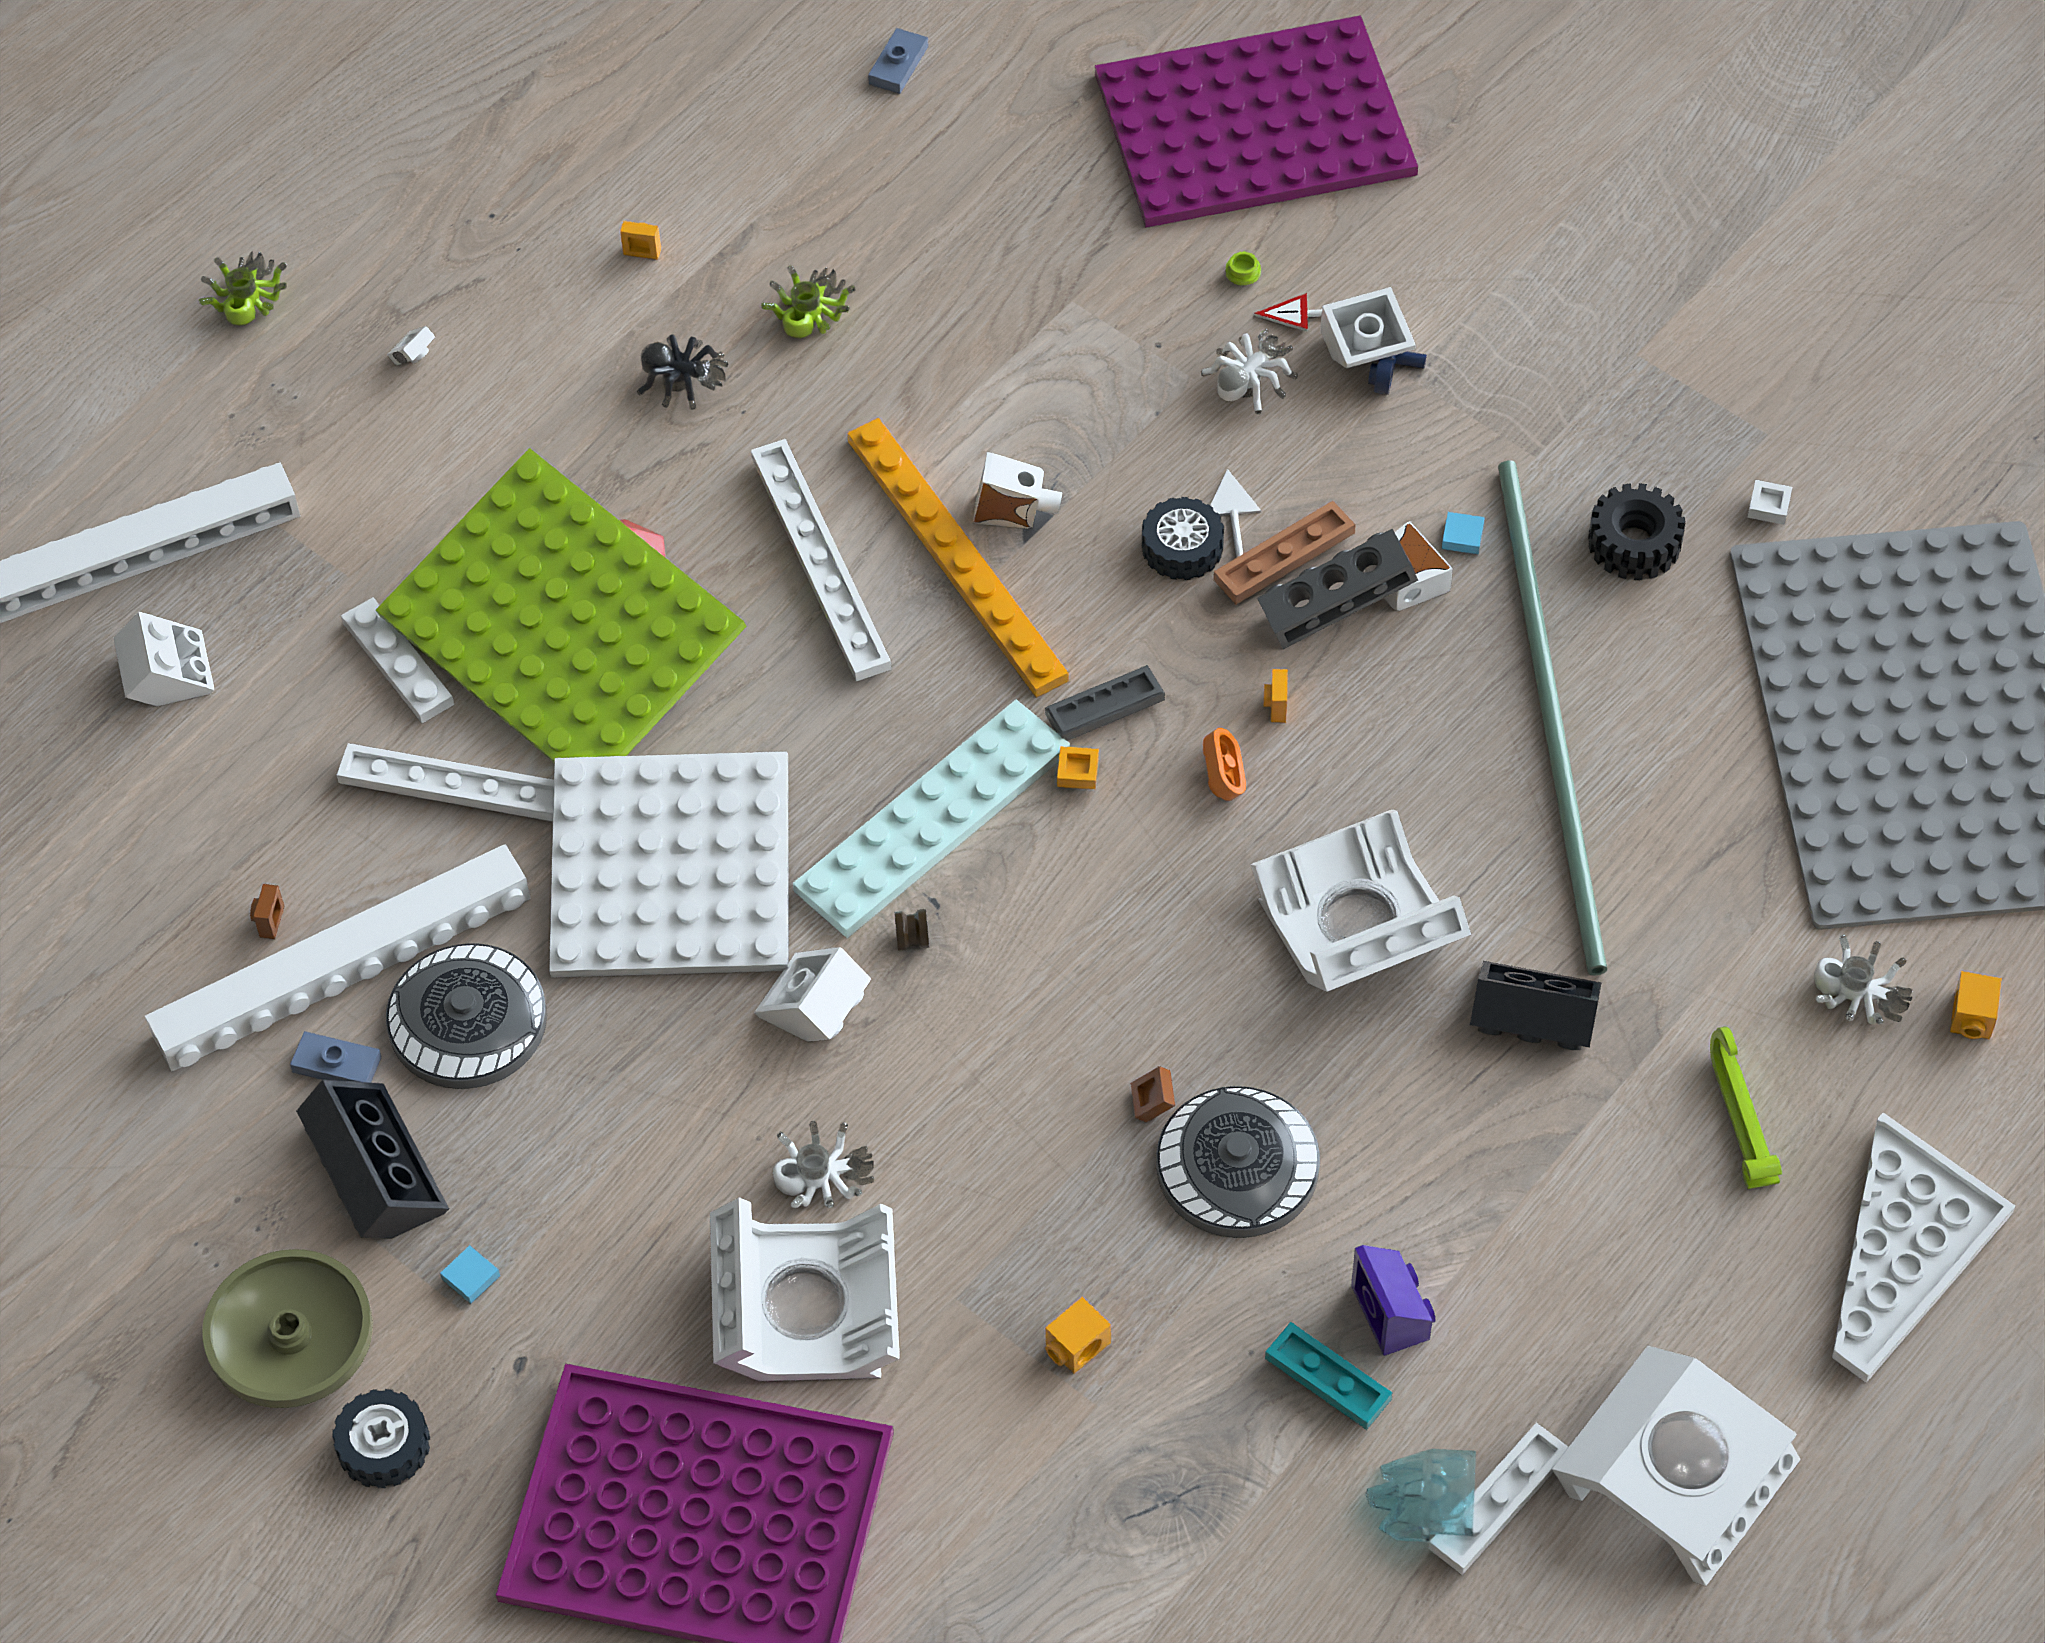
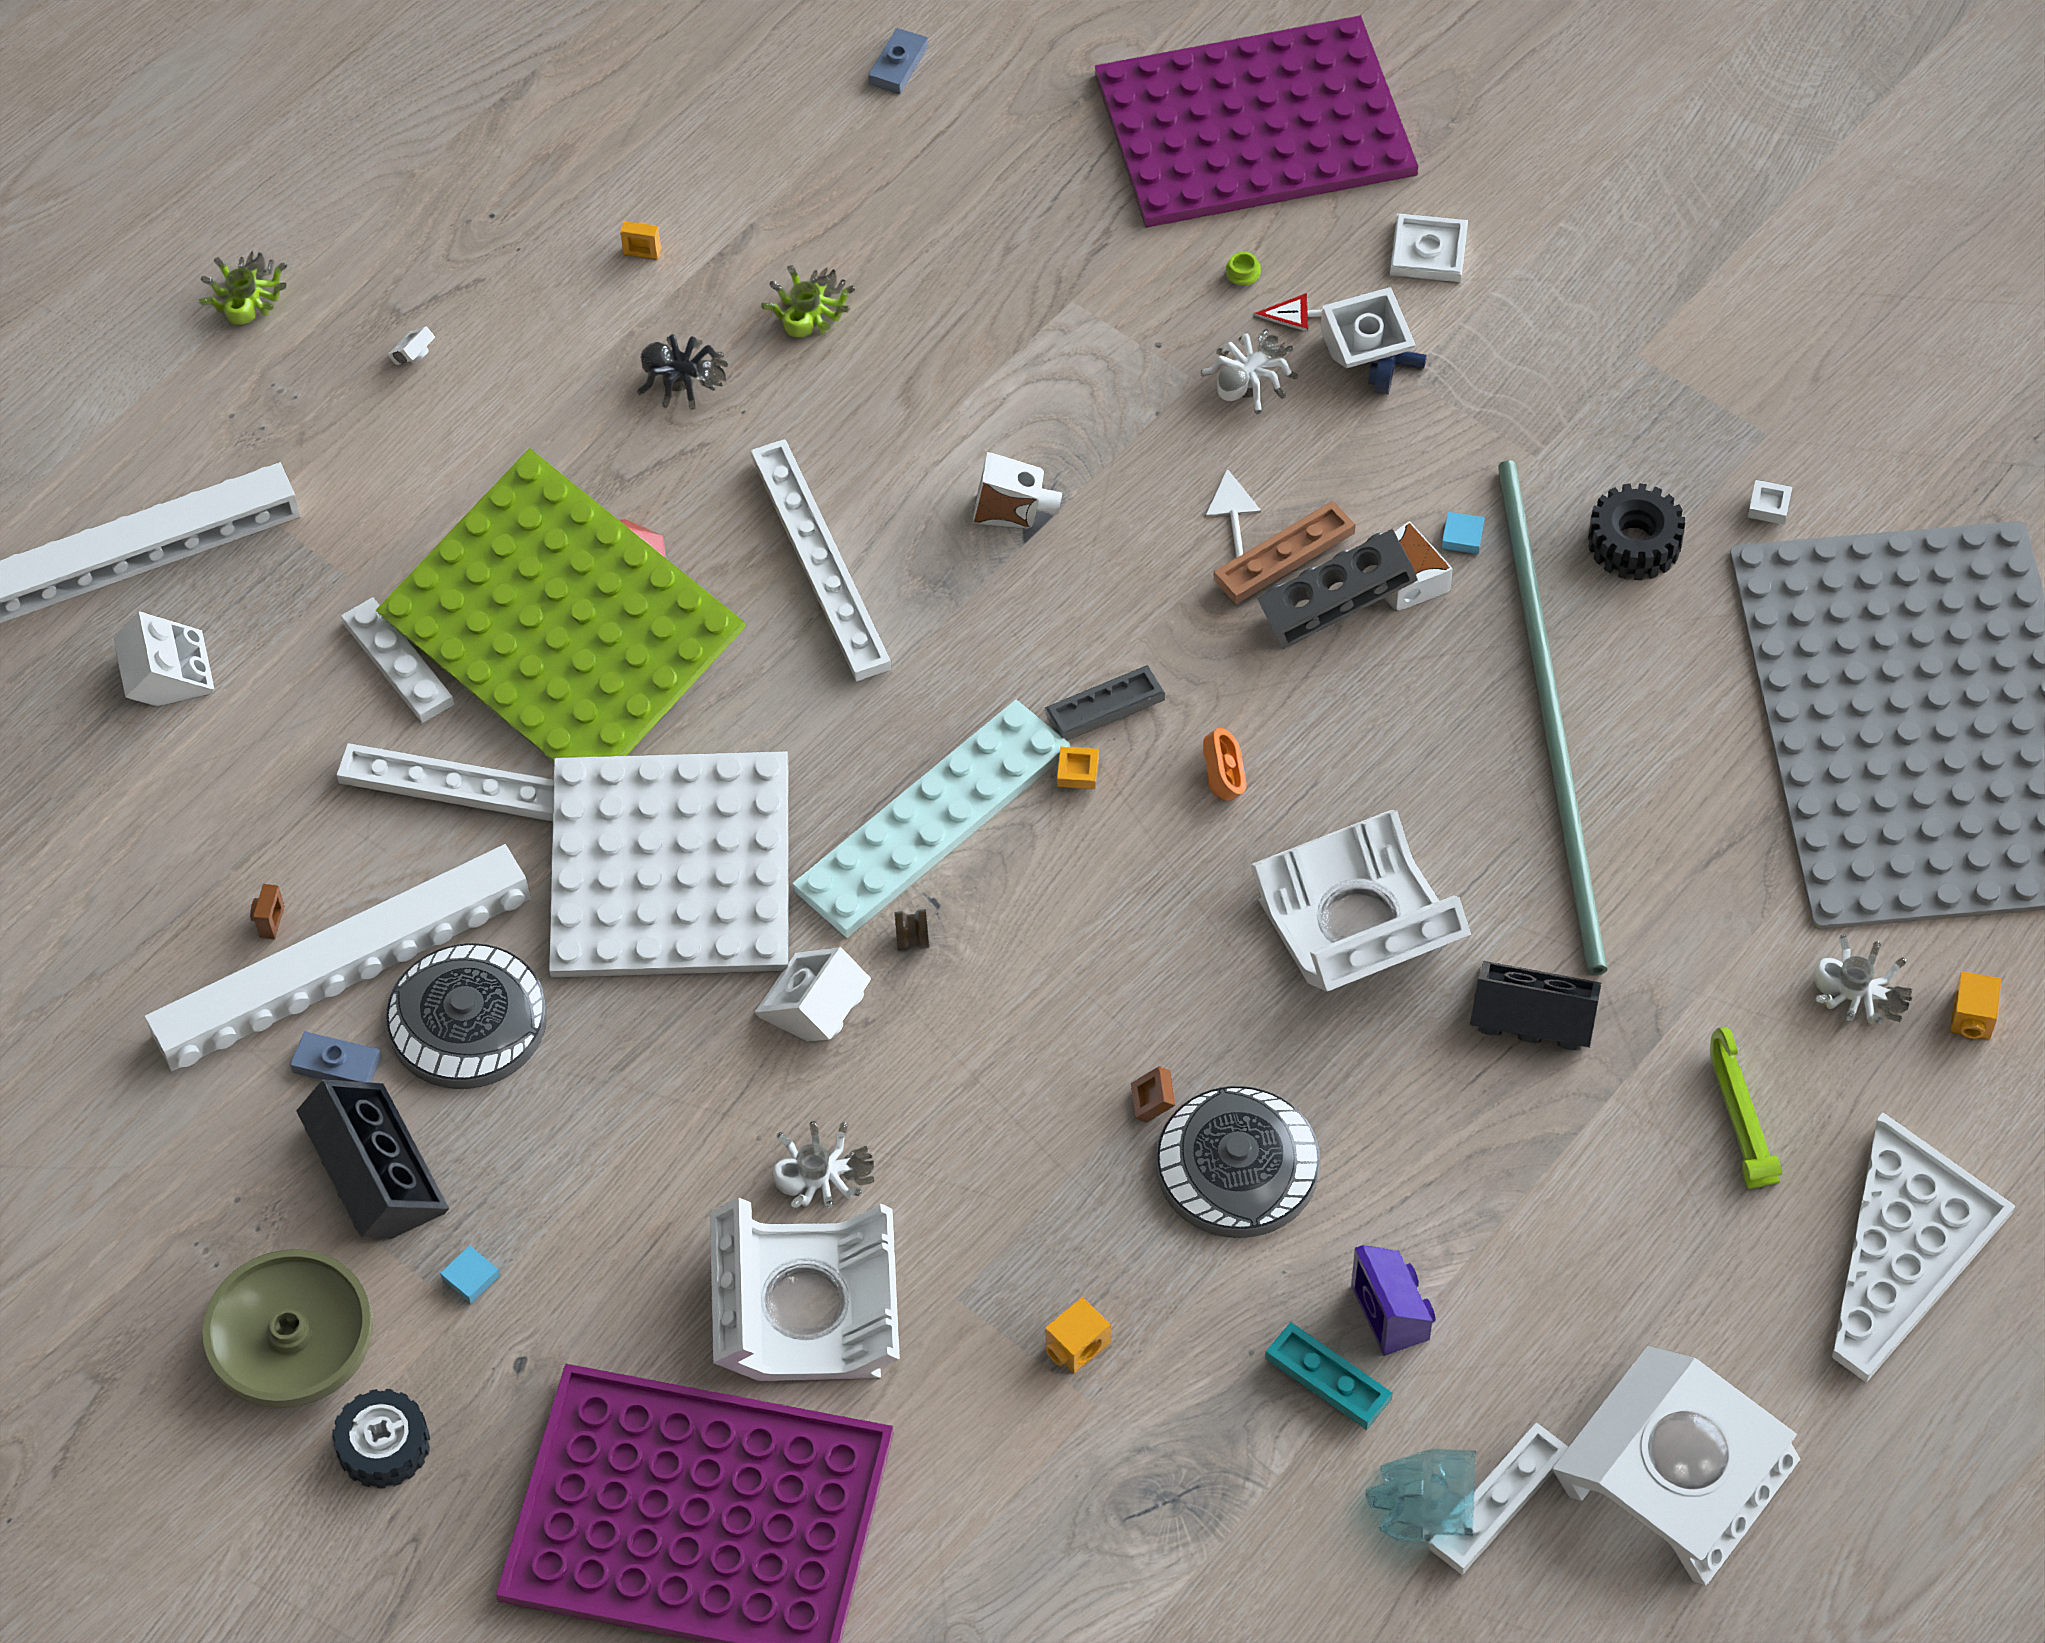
light orange plate [847,418,1069,698] -> none
black wheel [1142,497,1224,580] -> none
light orange plate [1263,669,1288,723] -> none
none -> white tile [1390,213,1468,282]

